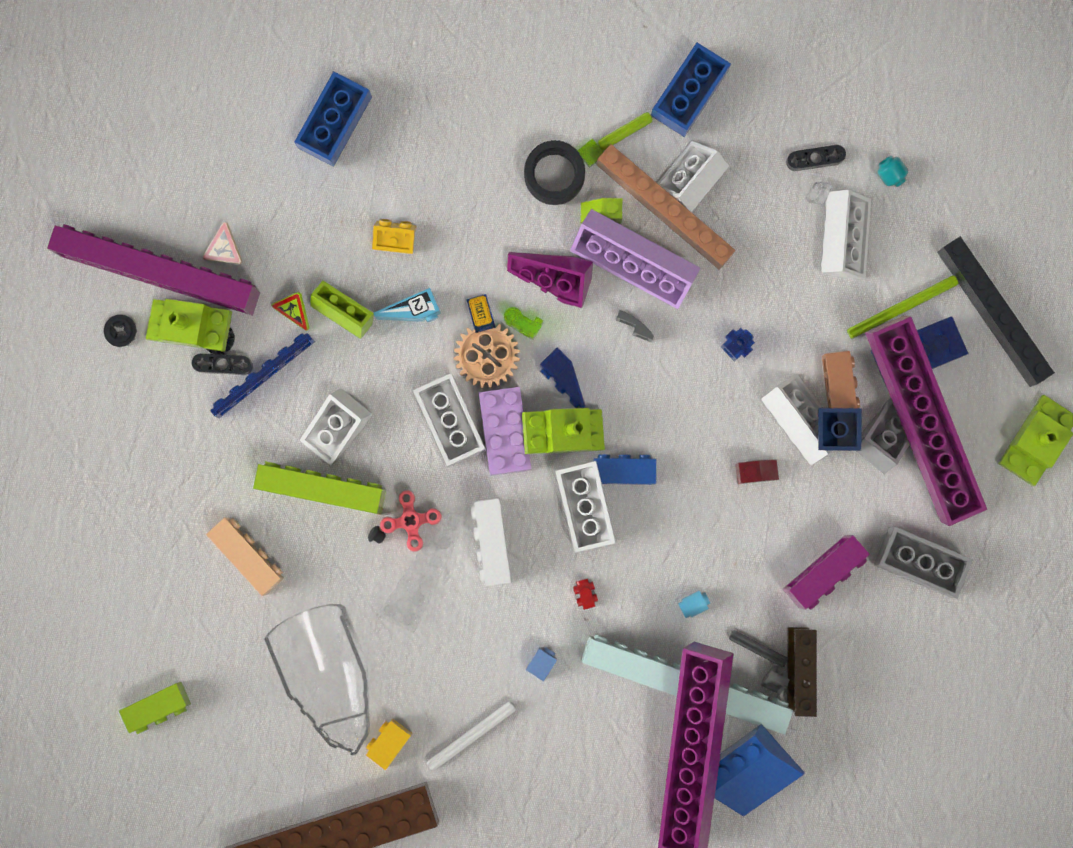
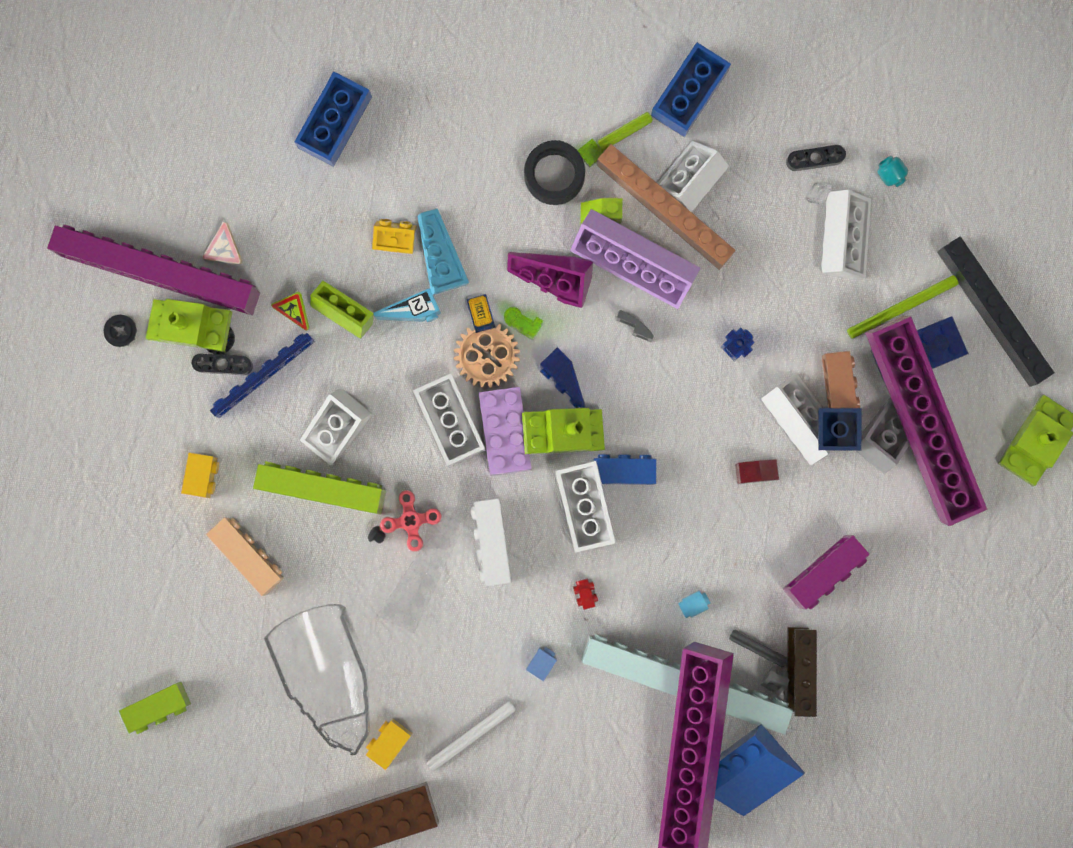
light grey brick [874,527,973,599] -> none
none -> yellow brick [181,453,219,498]
none -> medium azure wing [417,209,469,295]

